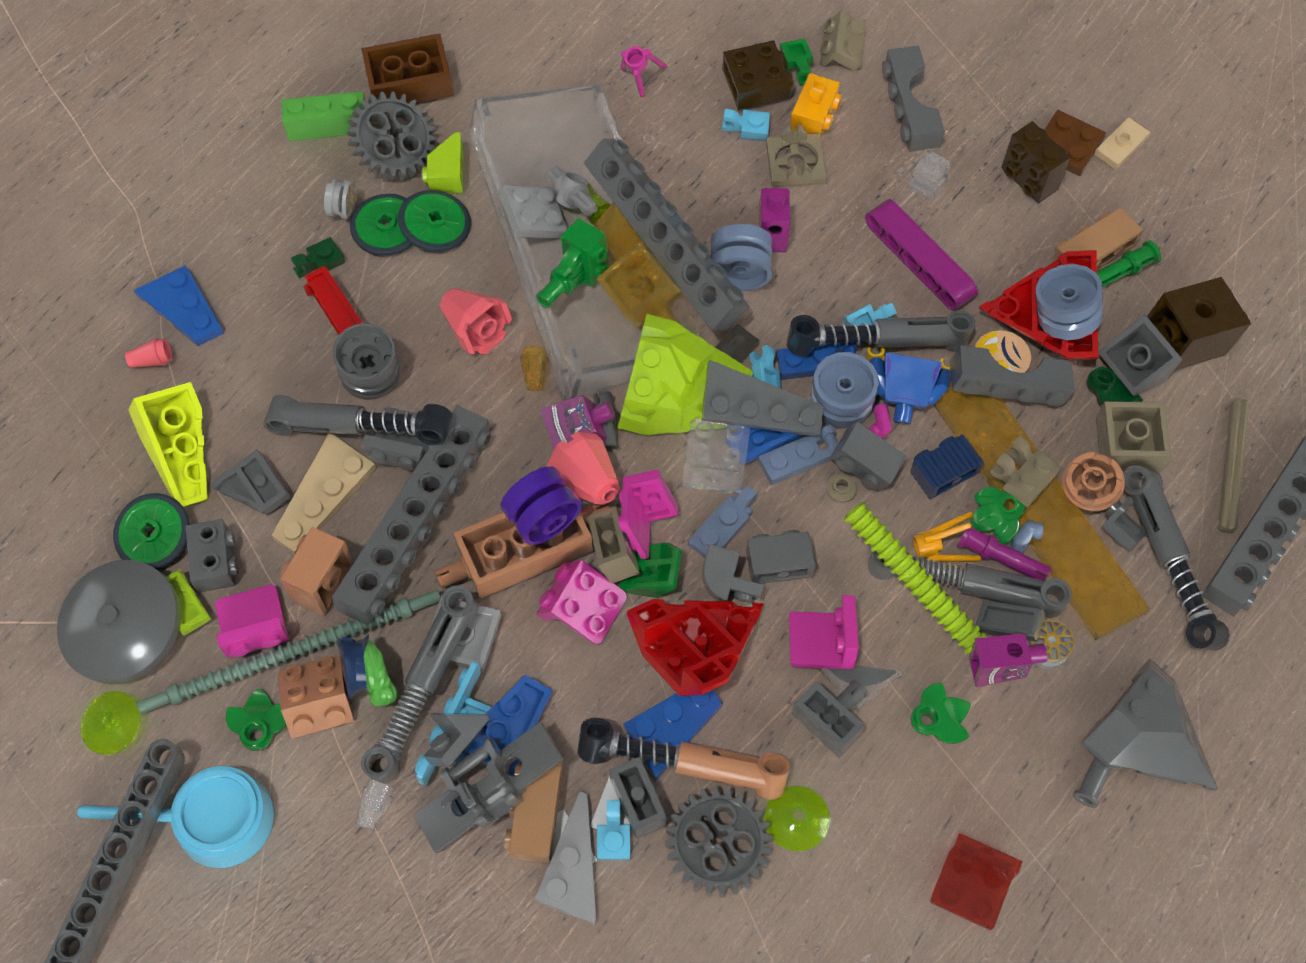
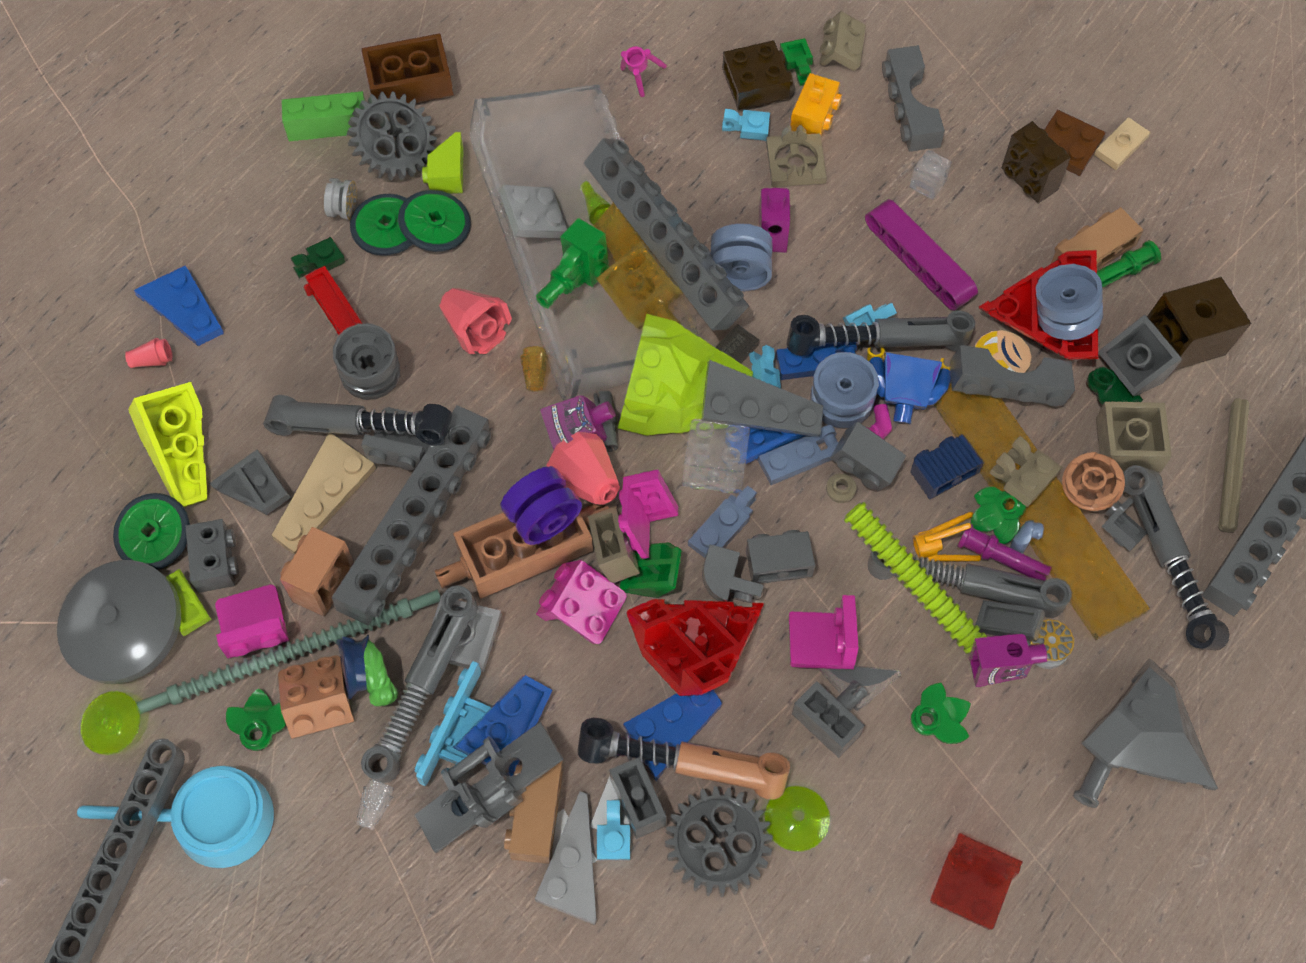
dark grey slope [423,713,489,768] -> none
light grey axle [547,166,598,216] -> none

